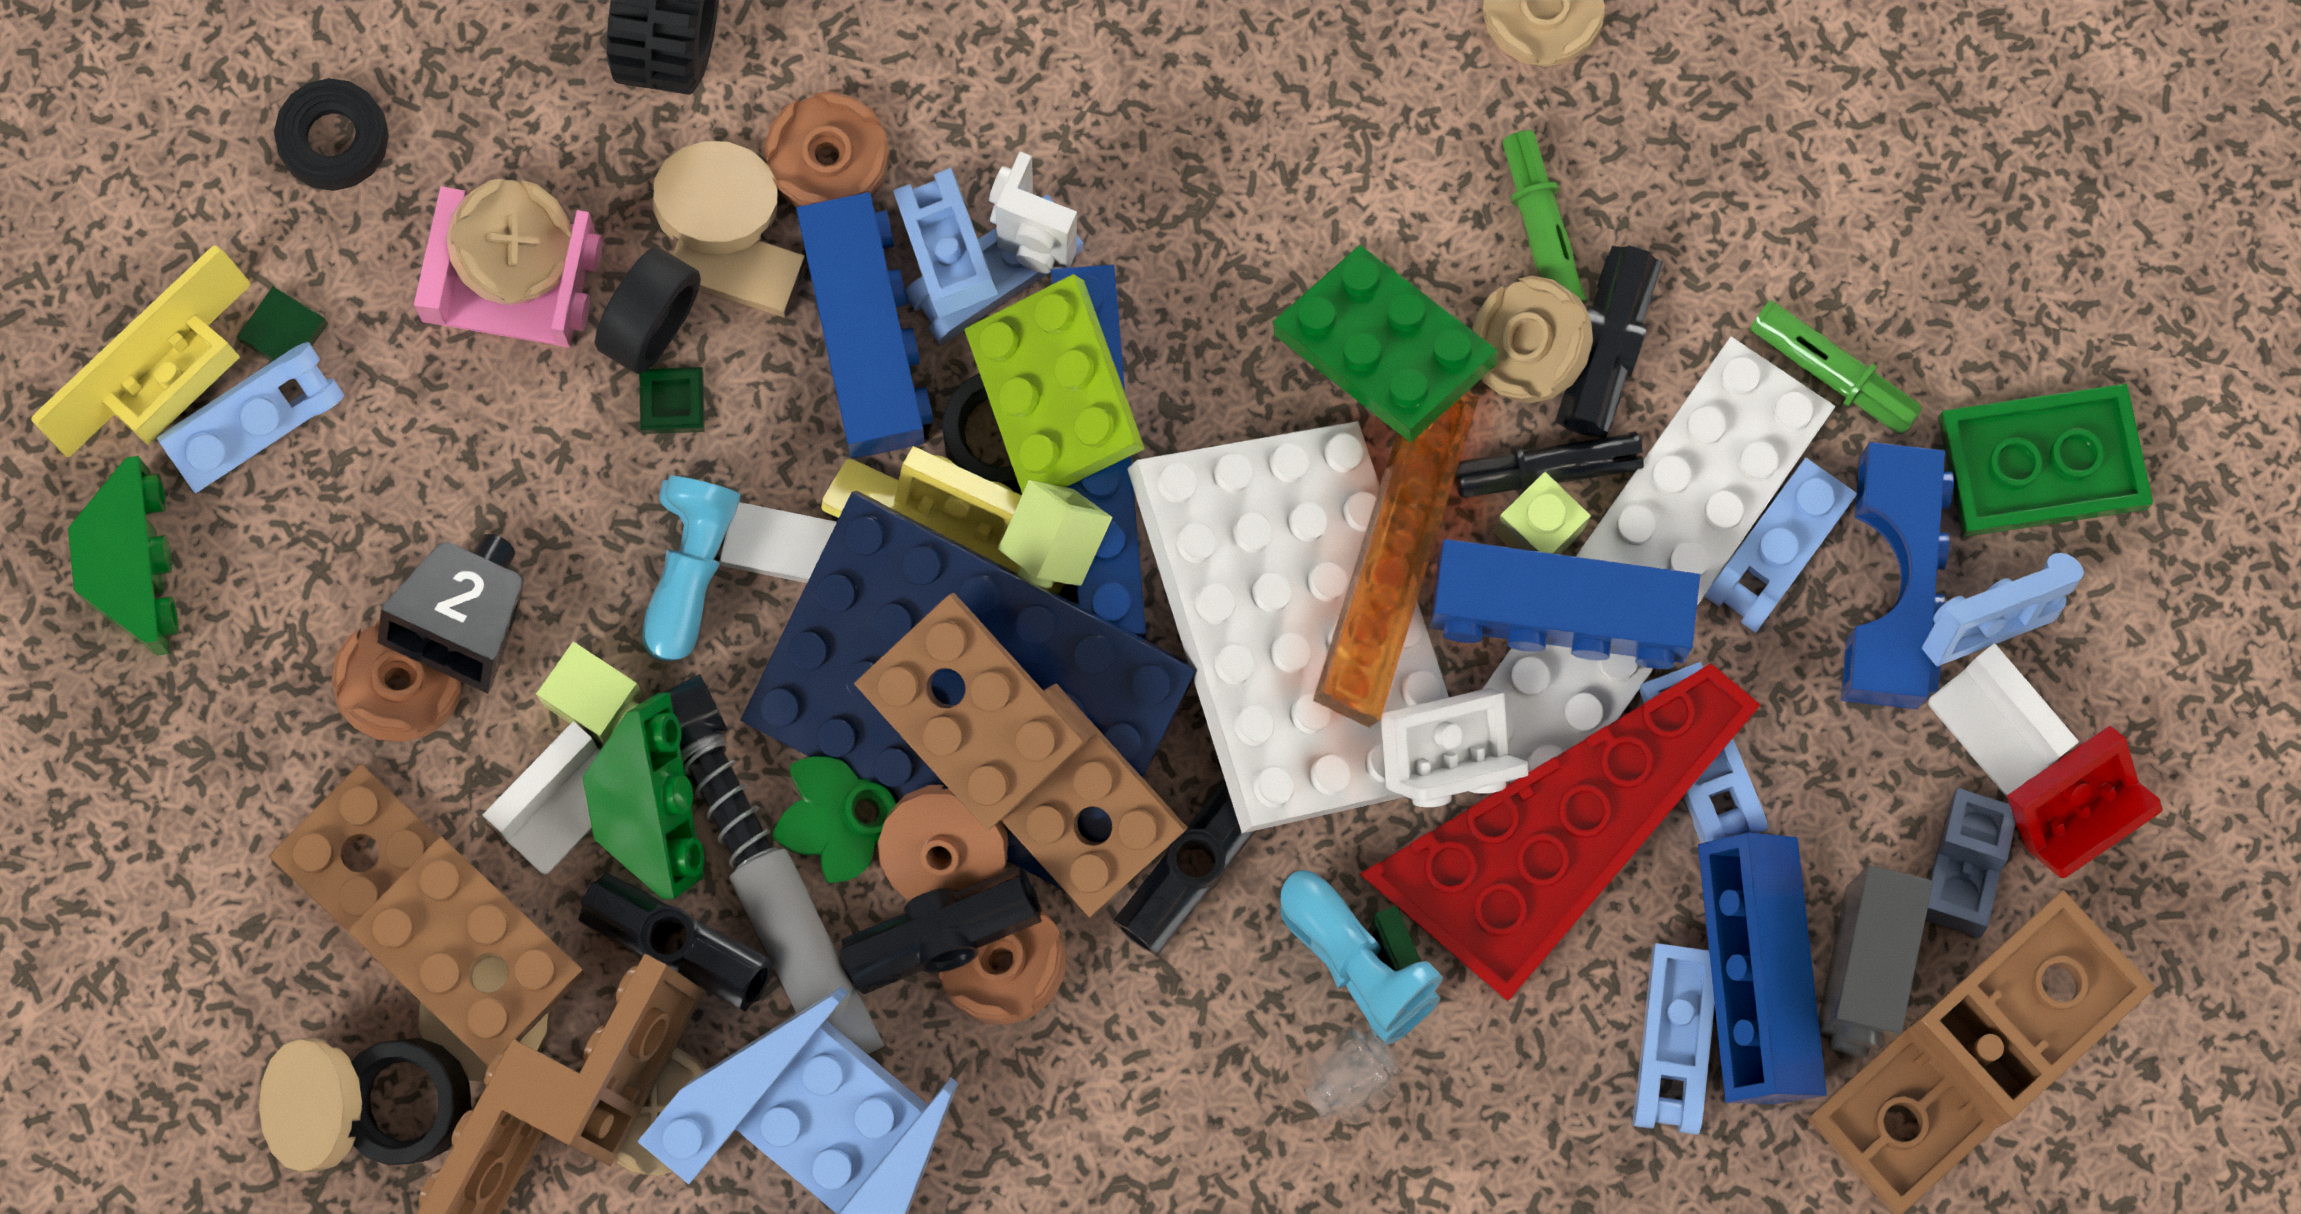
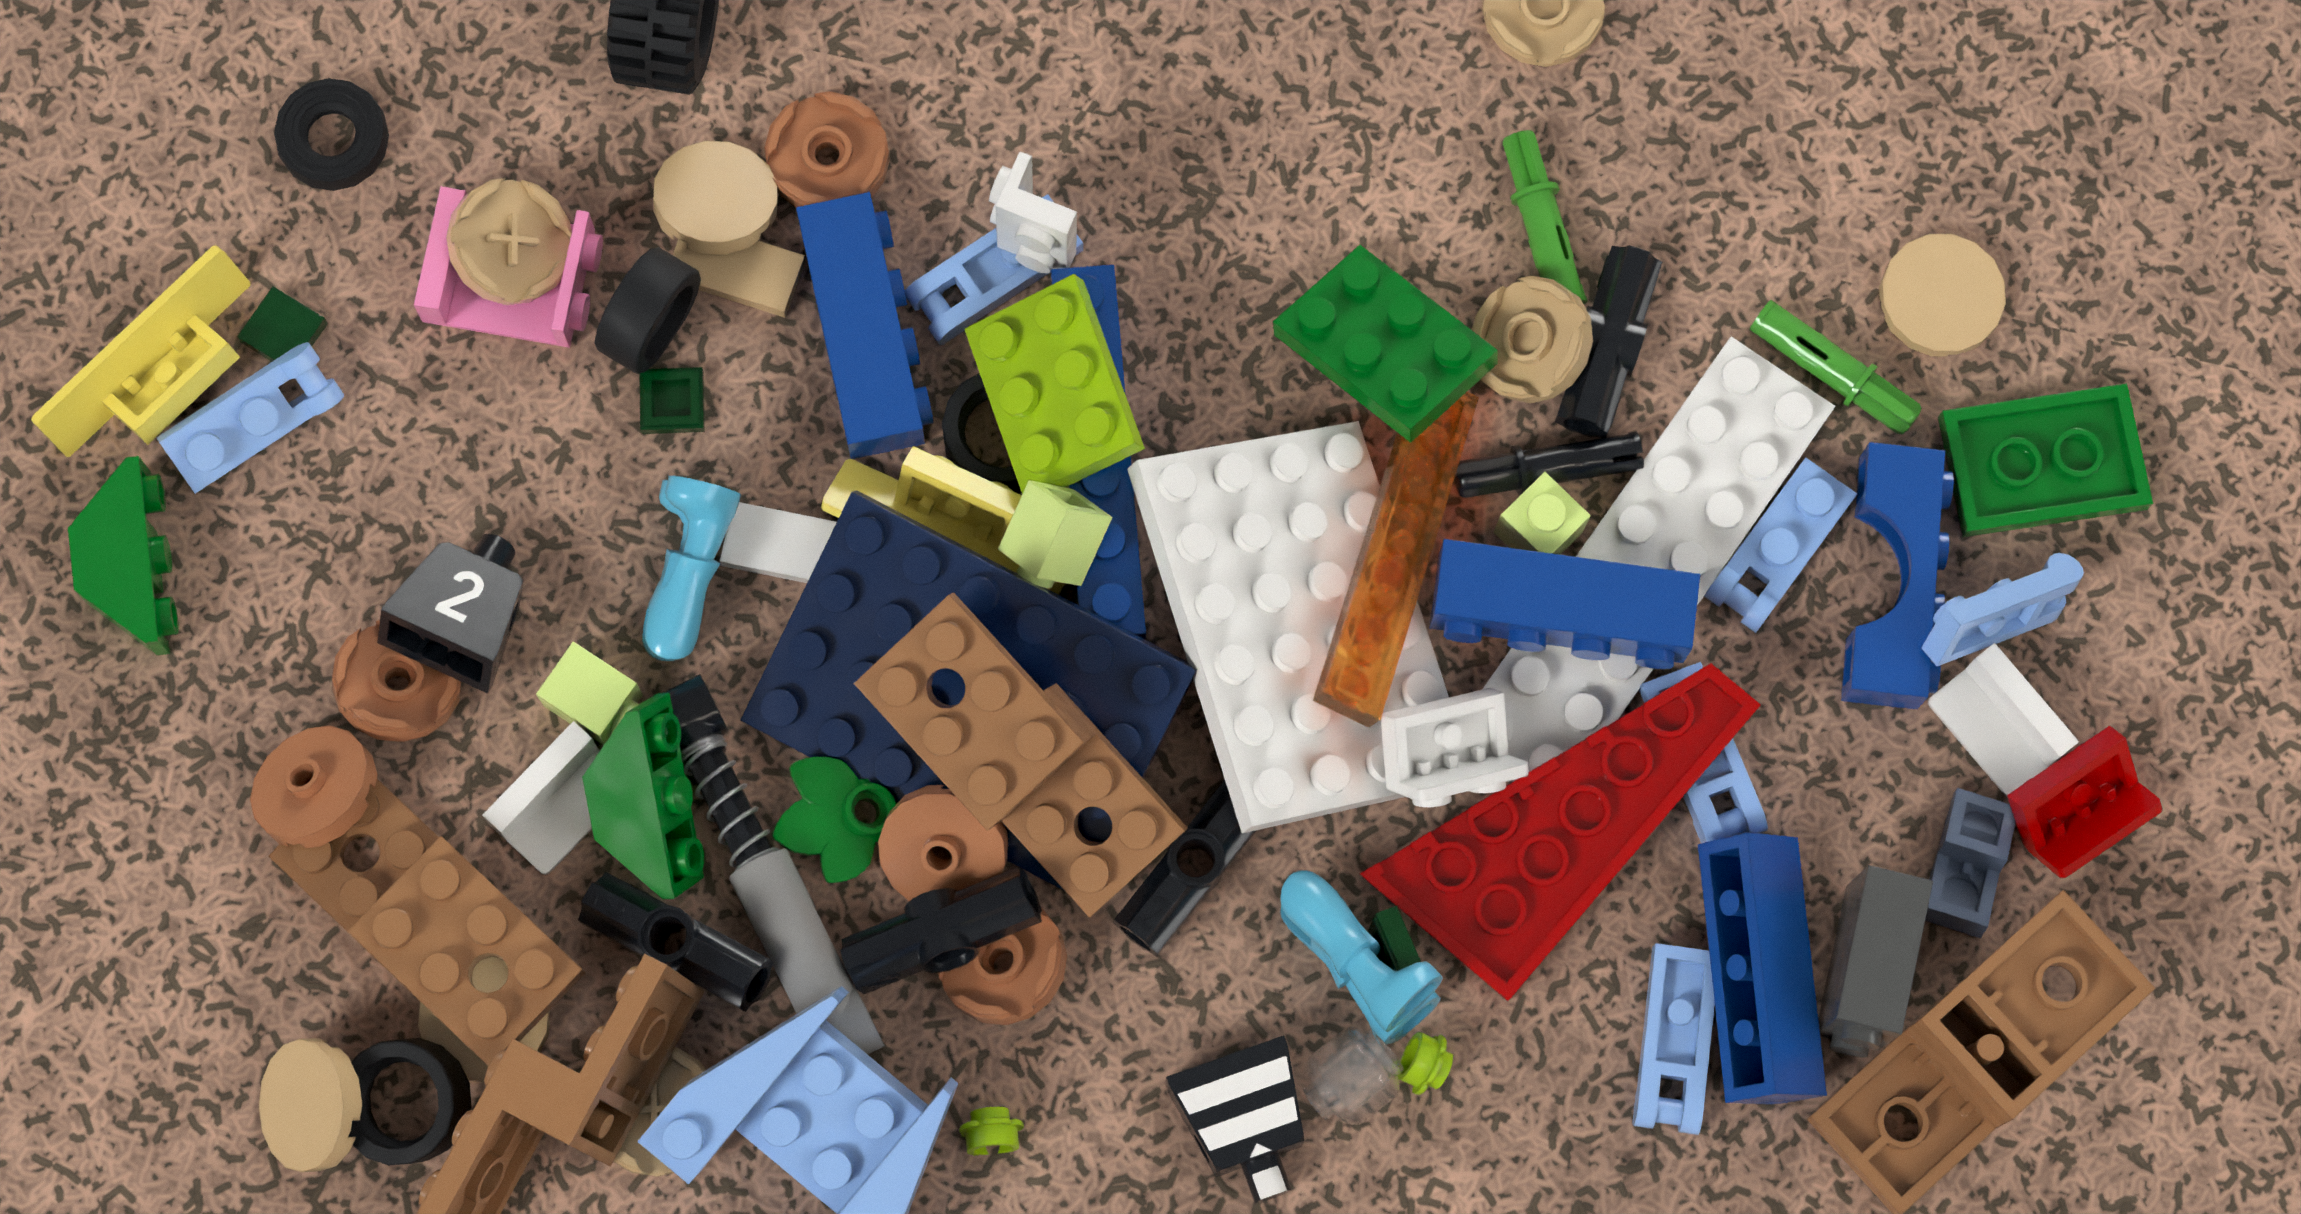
light blue plate [893,167,998,318] -> none
none -> nougat plate [250,725,378,849]
none -> lime plate [959,1107,1024,1156]
none -> torso [1165,1035,1304,1204]
none -> lime plate [1397,1031,1453,1095]
none -> tan tile [1879,234,2006,356]

